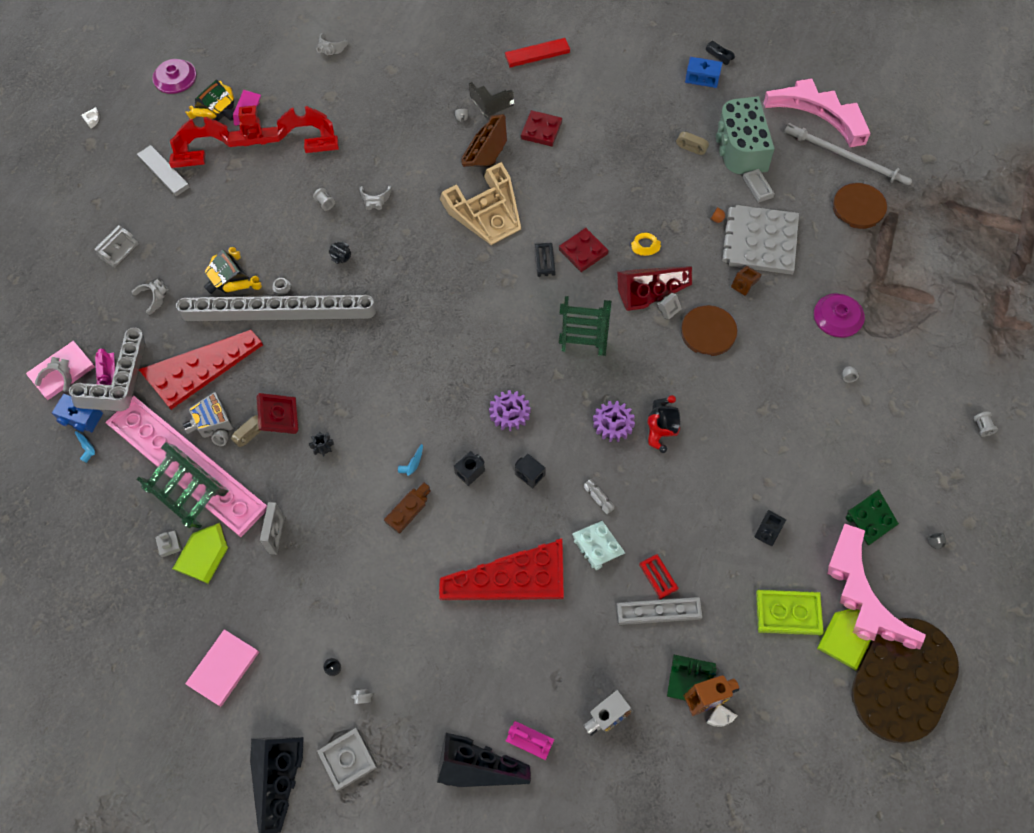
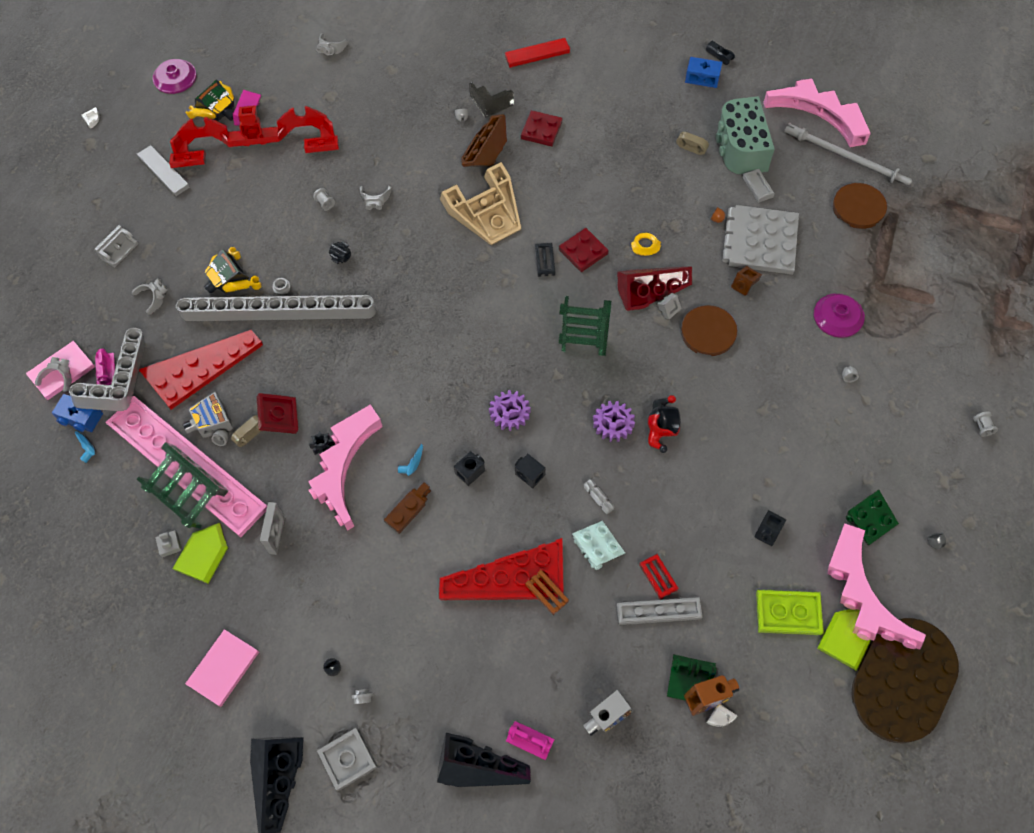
none -> bright pink arch [308,404,383,531]
none -> dark orange tile [525,570,569,615]

